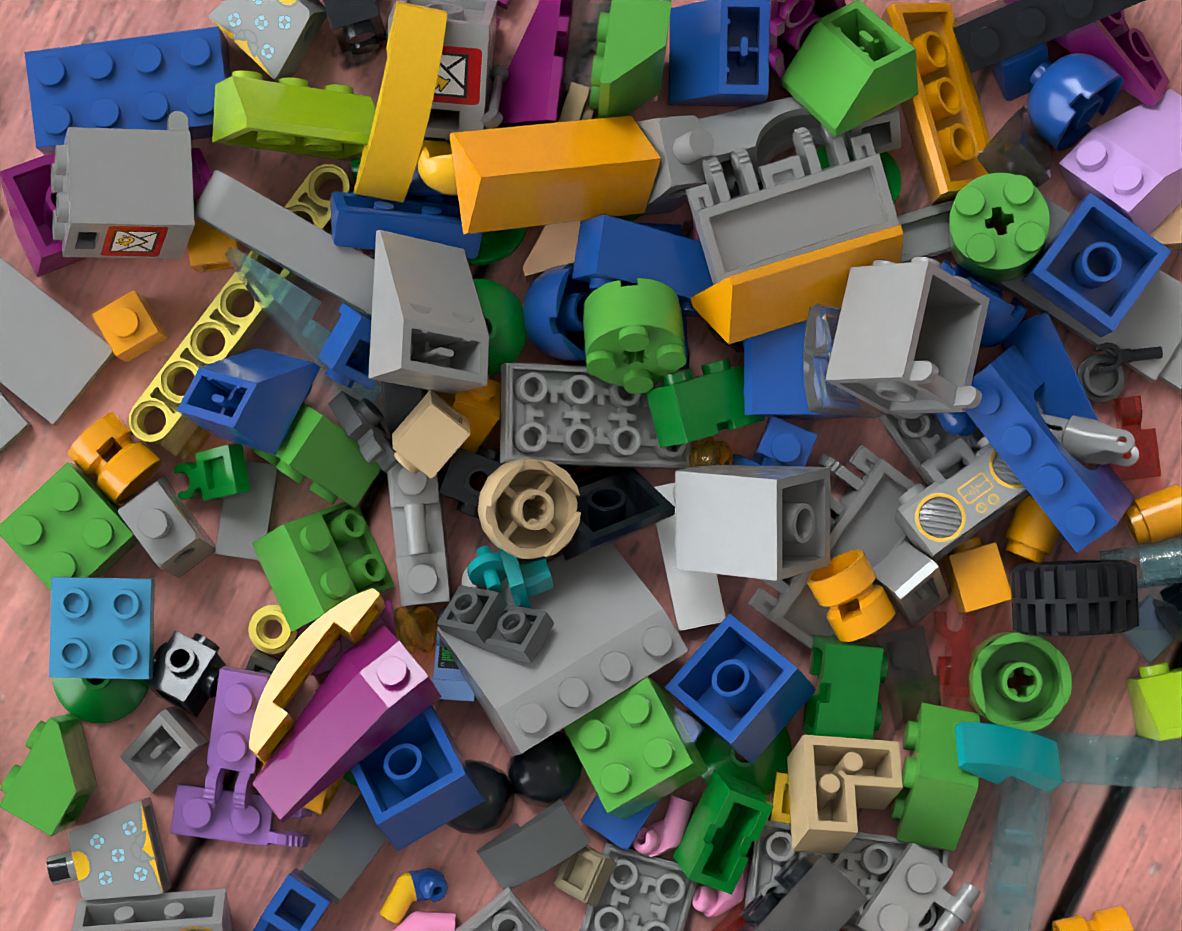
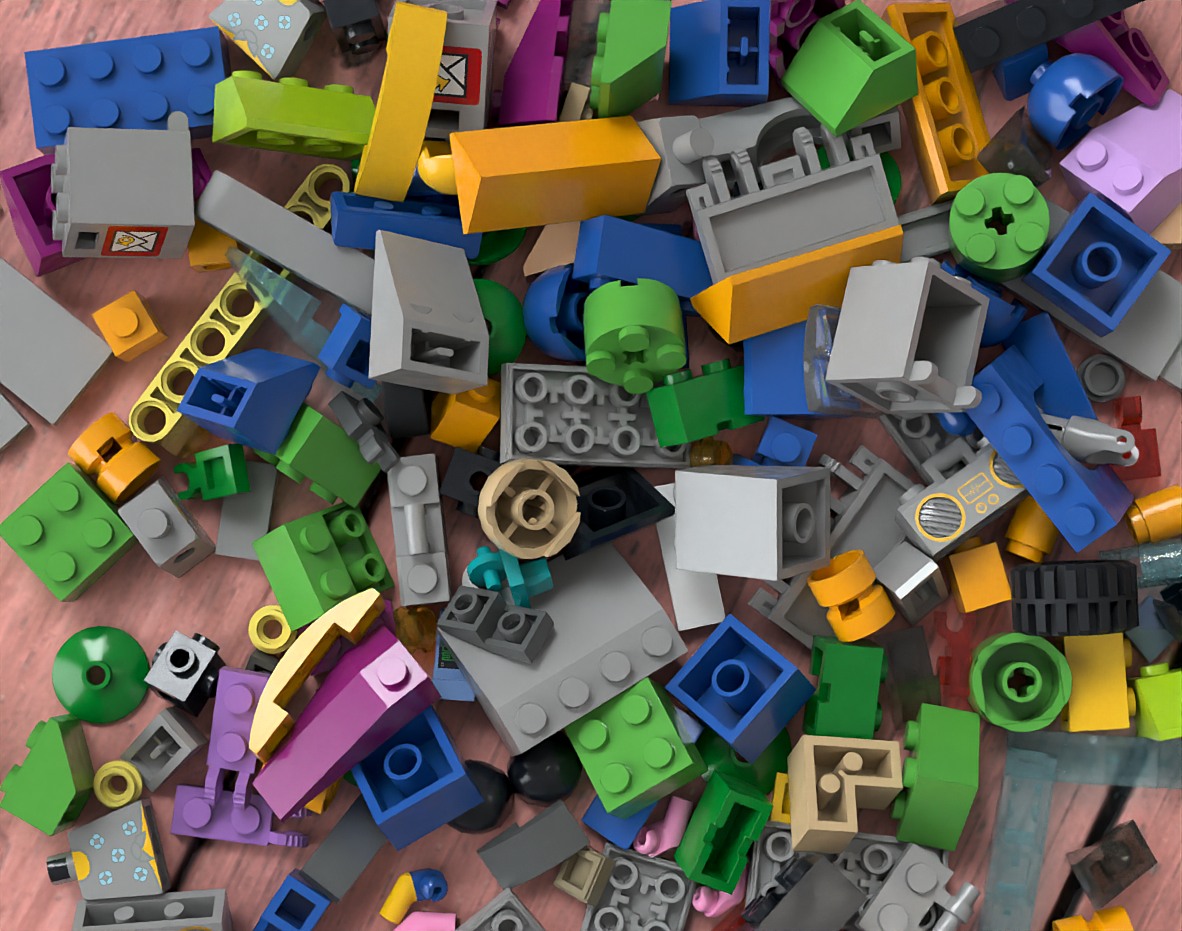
dark azure plate [49,577,155,679] -> none
tan brick [392,390,470,479] -> none
dark grey hinge [481,64,509,129] -> none
teal slope [955,722,1062,792] -> none
black hand [1094,342,1163,373] -> none
none -> light yellow plate [93,760,143,809]
none -> yellow brick [1054,633,1136,732]
none -> clear smoke slope [1066,819,1158,910]

